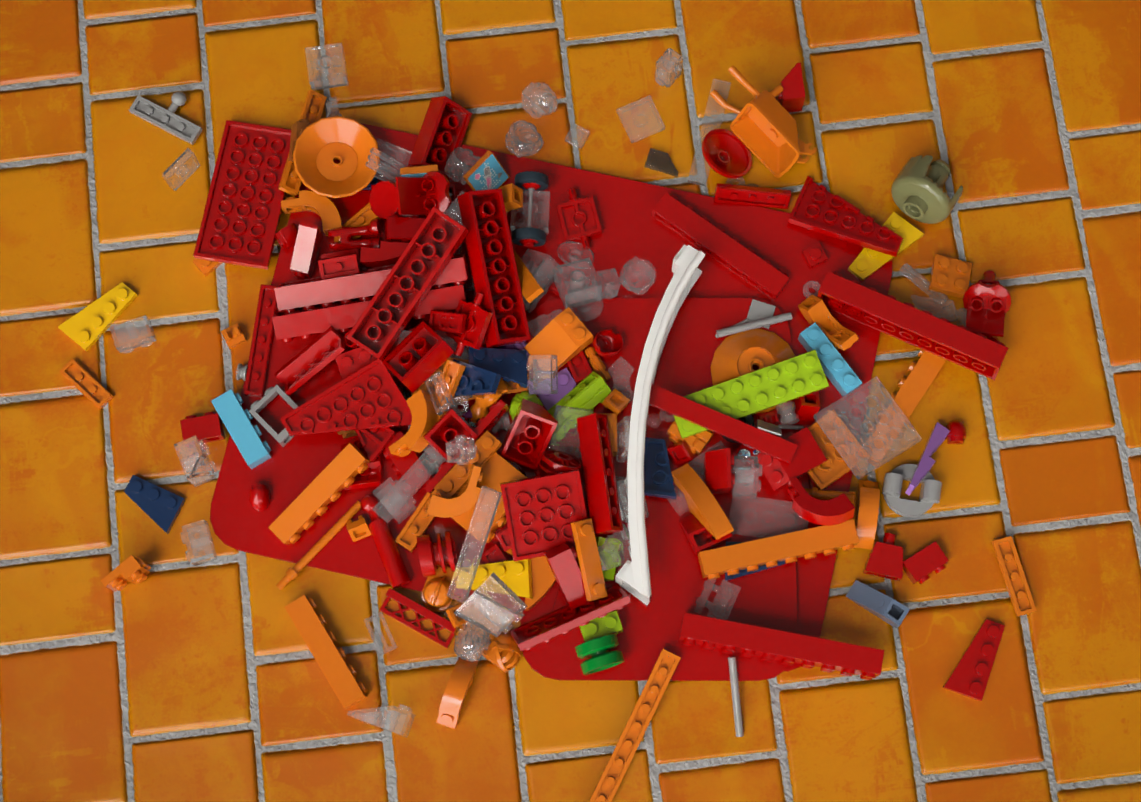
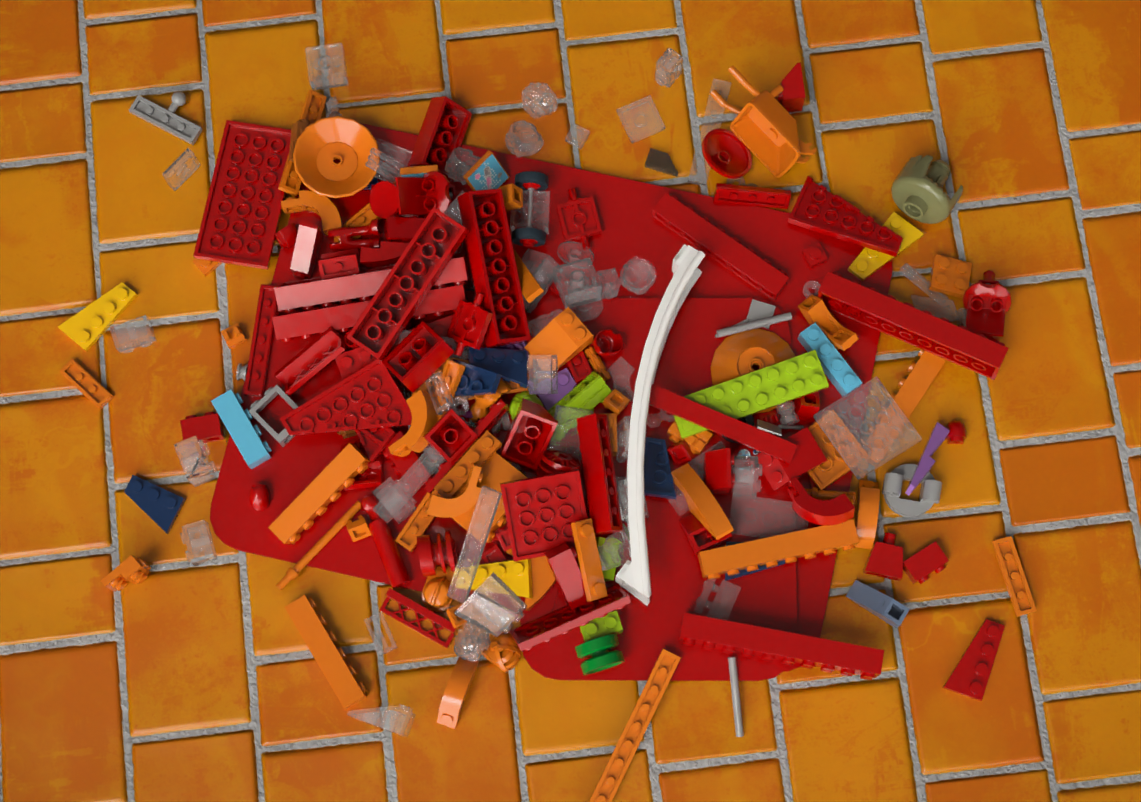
red plate [429,310,467,334] -> none
clear brick [446,435,477,465] -> none

